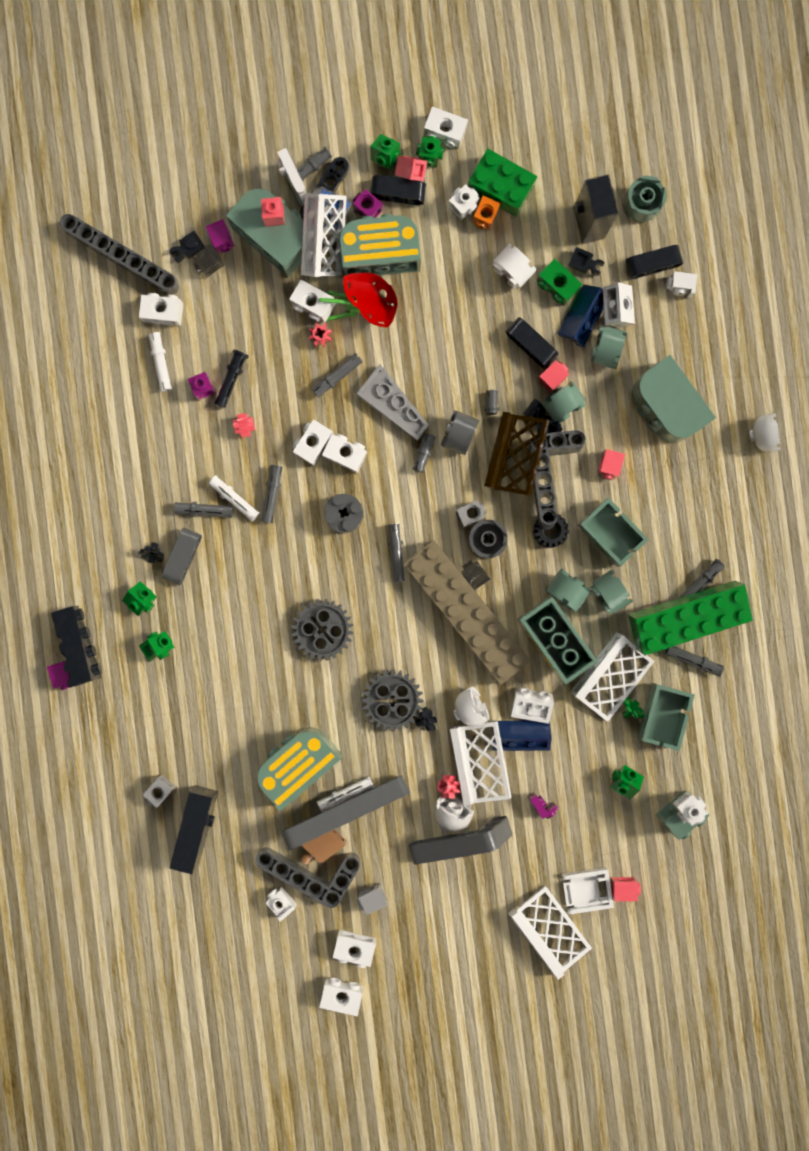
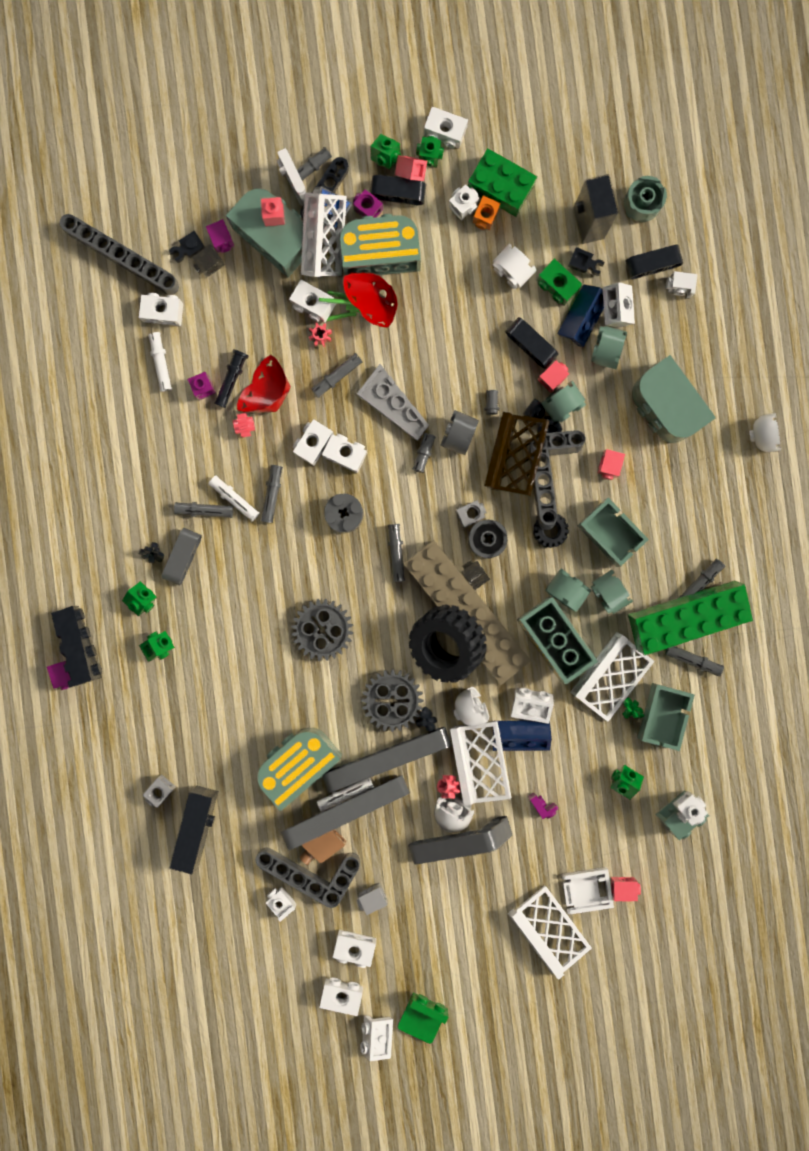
none -> red piece [237,355,291,412]
none -> dark grey beam [322,727,452,793]
none -> white bracket [360,1015,393,1061]
none -> green bracket [398,992,449,1044]
none -> black tyre [409,605,487,683]

